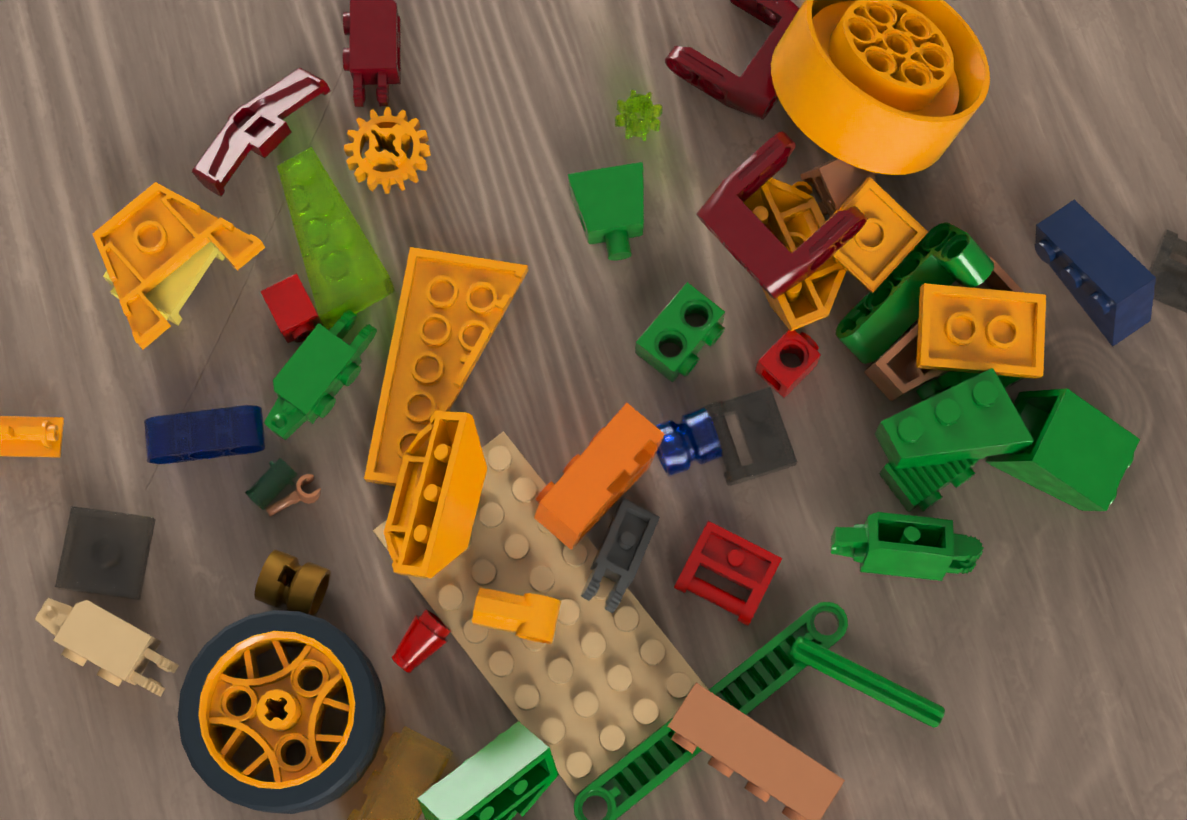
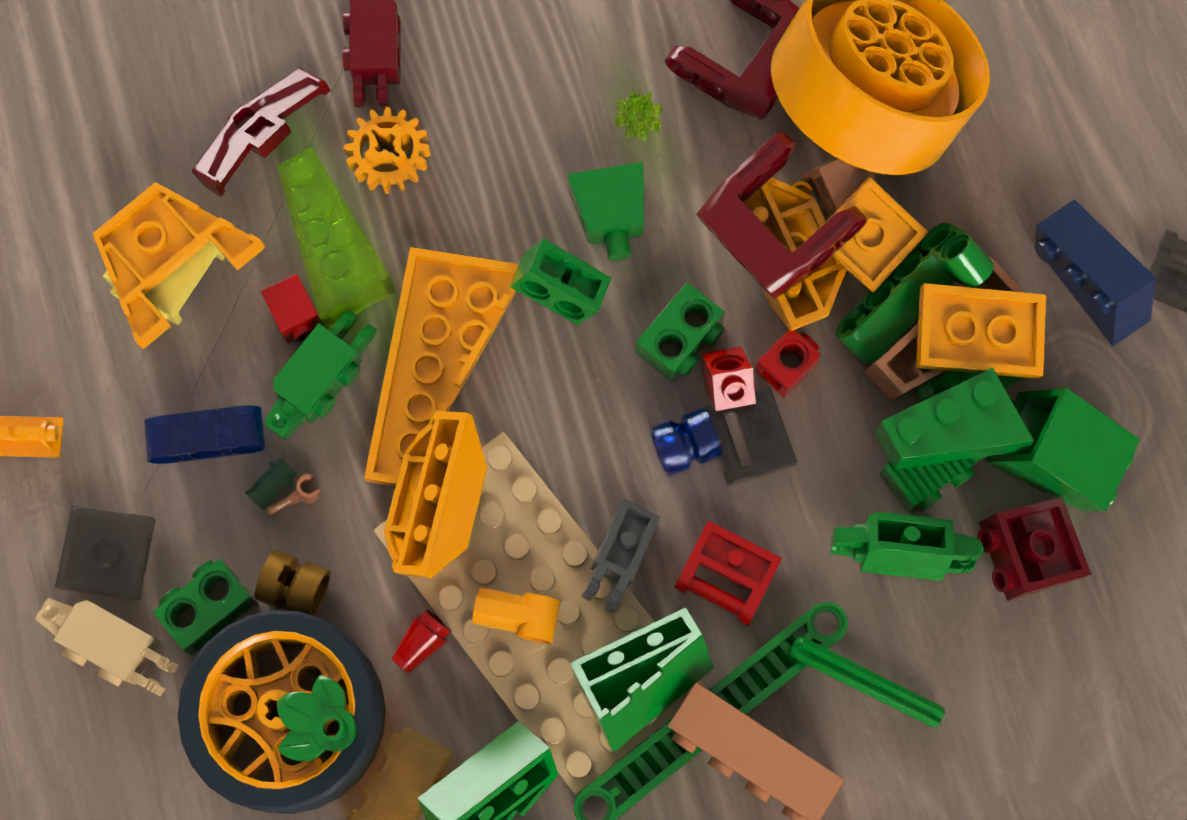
orange wedge [534,402,665,550] -> none
none -> green brick [153,558,258,655]
none -> green plate [277,675,357,761]
none -> green brick [510,238,612,326]
none -> green wedge [570,607,714,753]
none -> red brick [701,346,756,411]
none -> dark red plate [977,497,1092,601]

